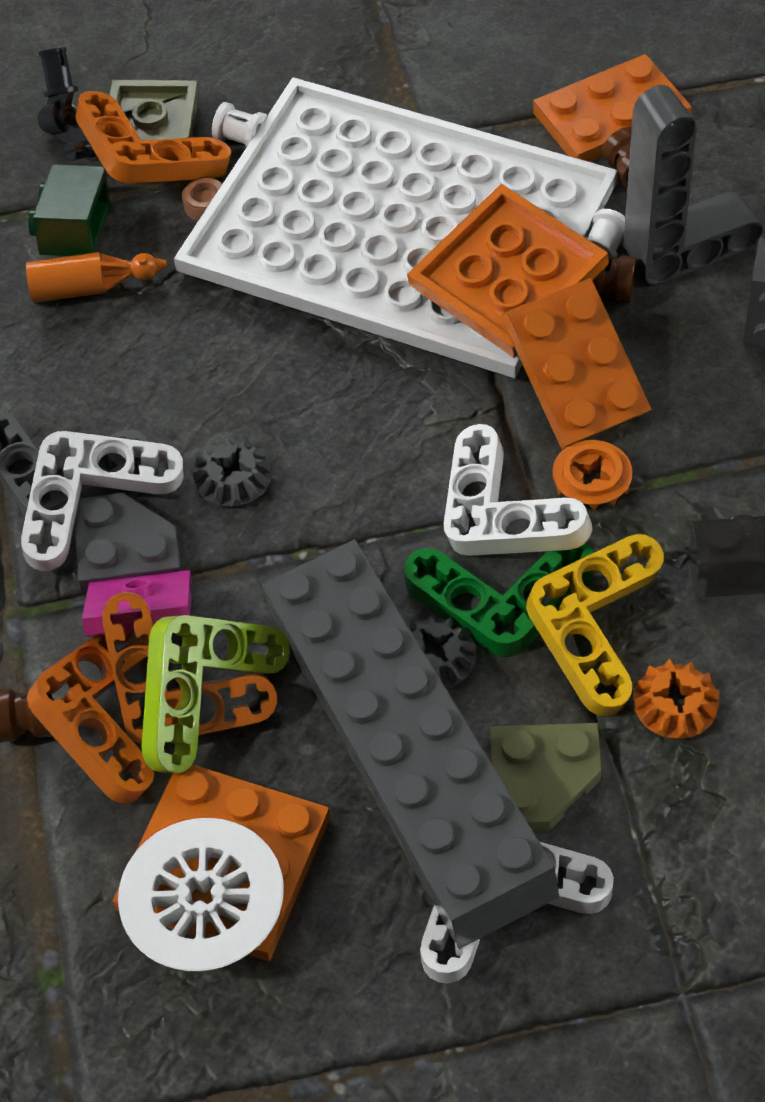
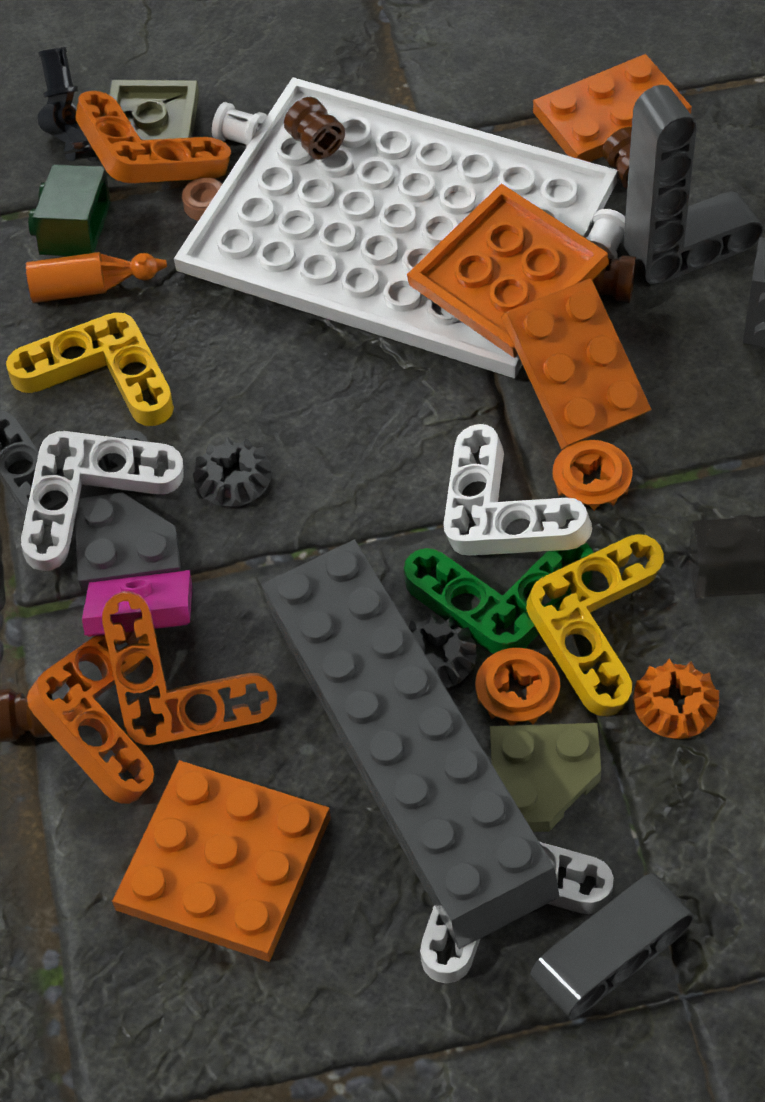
white piece [118,818,284,971] -> none
lime beam [142,615,290,773] -> none
none -> yellow beam [6,312,174,426]
none -> reddish brown wheel [284,97,345,160]
none -> orange gear [475,648,560,726]
none -> dark grey beam [530,873,694,1019]

